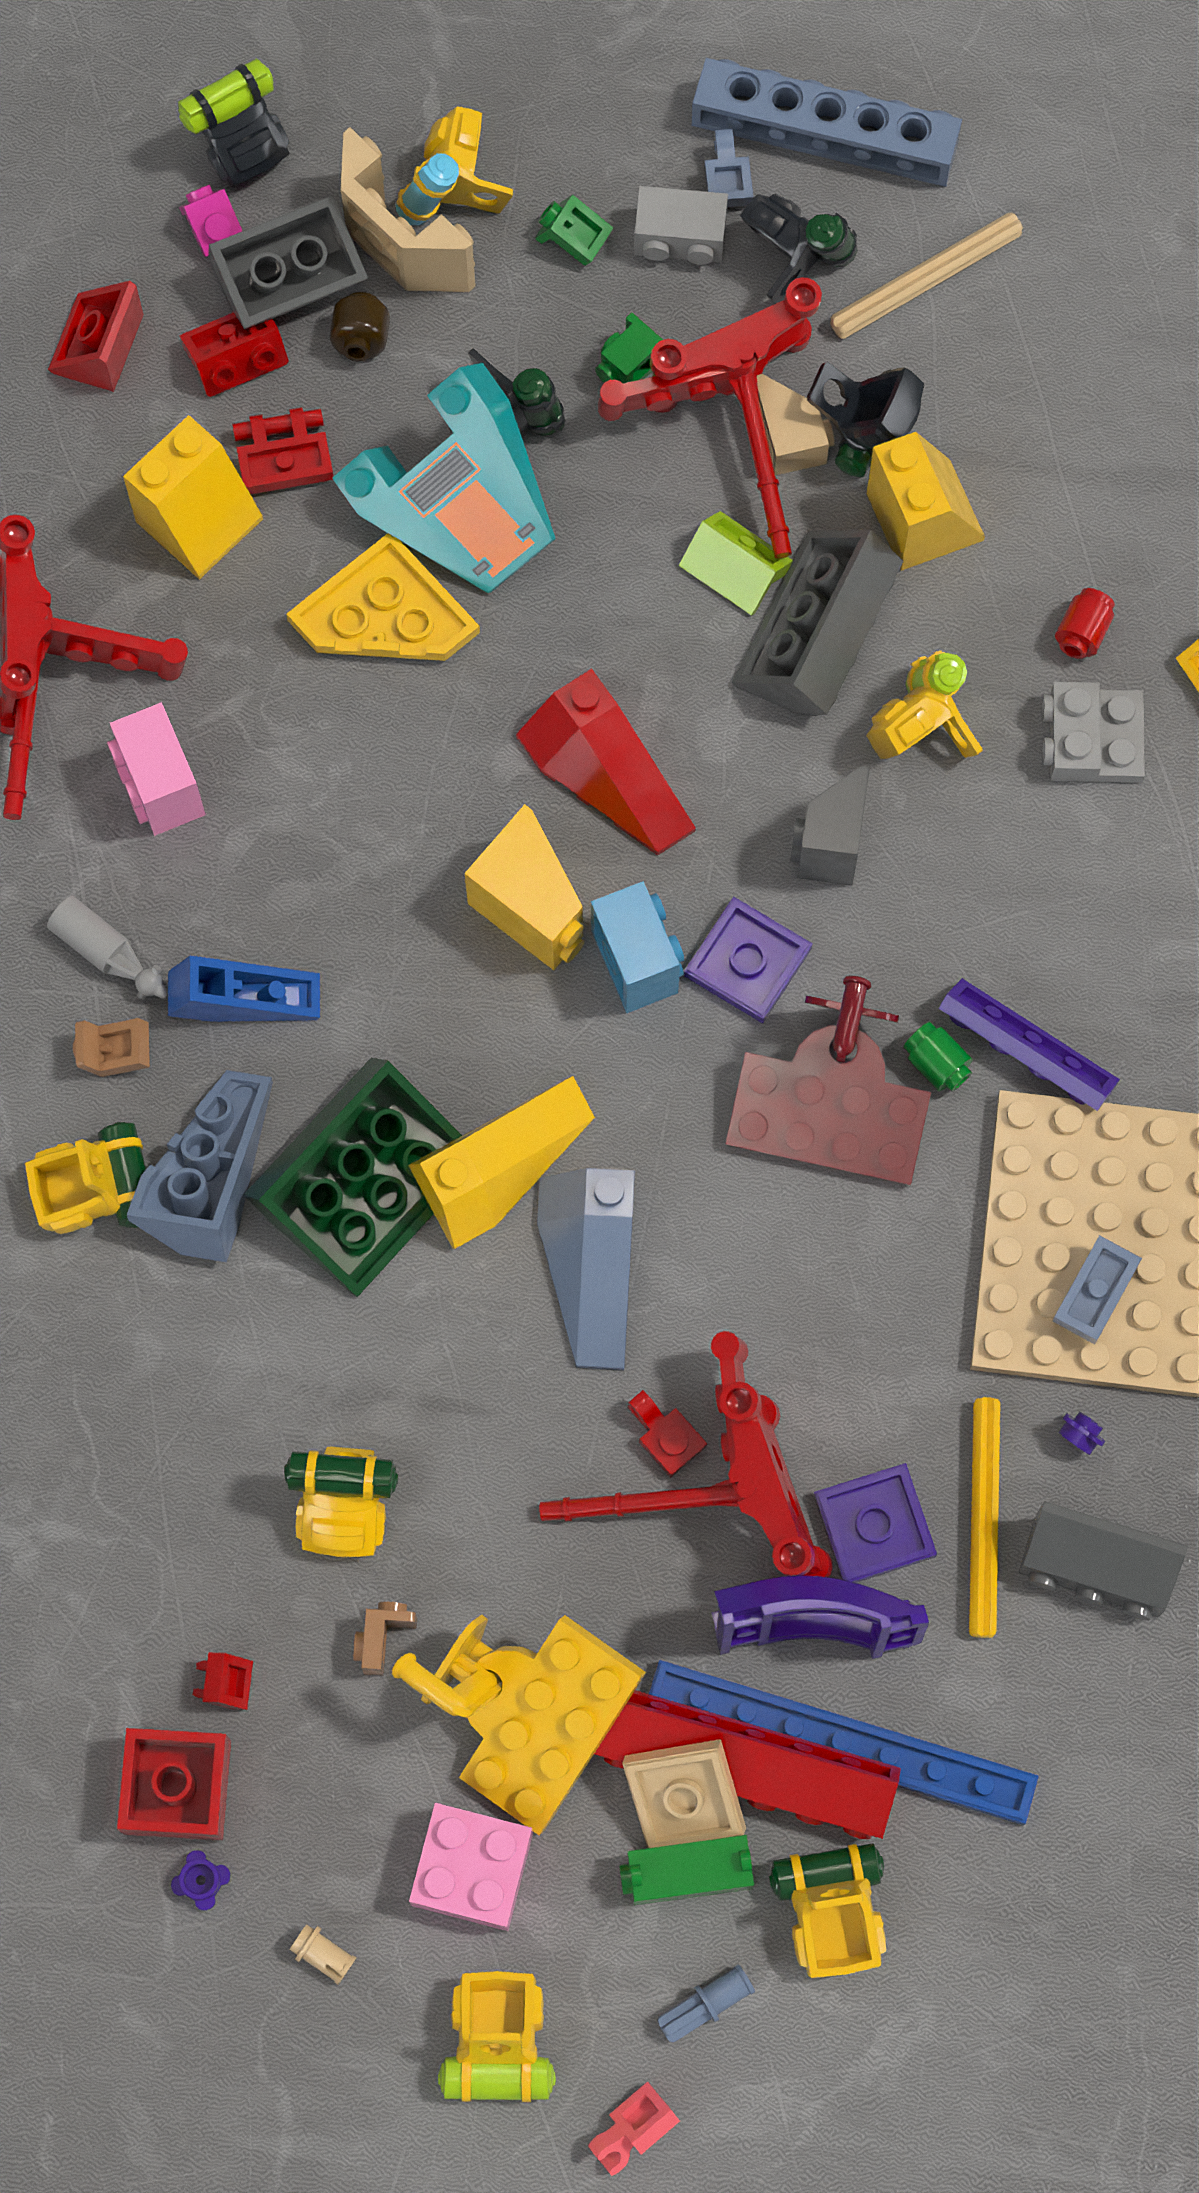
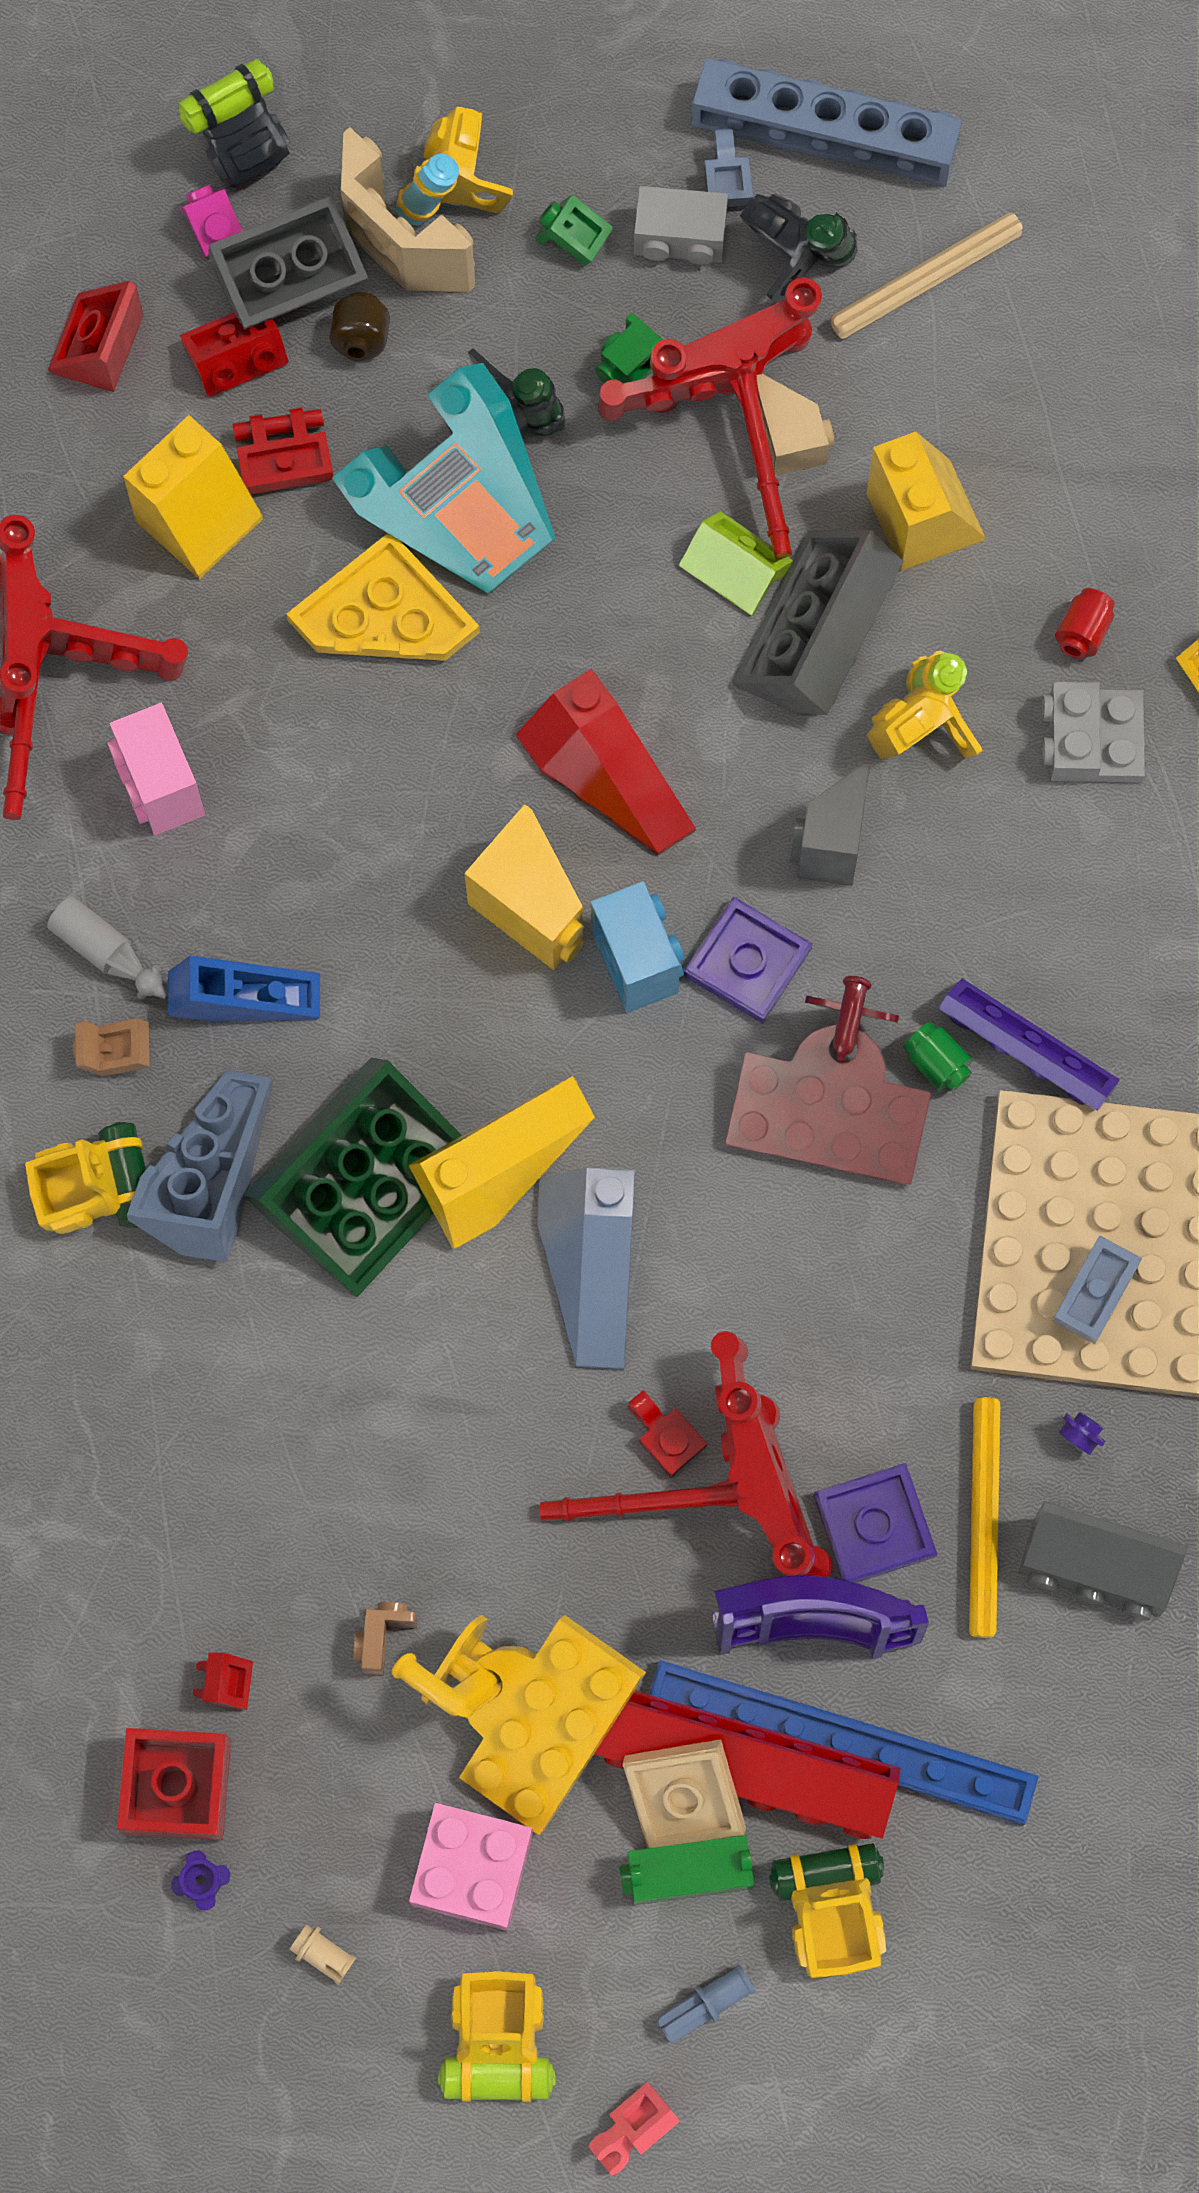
yellow piece [284,1447,398,1557] -> none
black piece [807,362,924,478] -> none

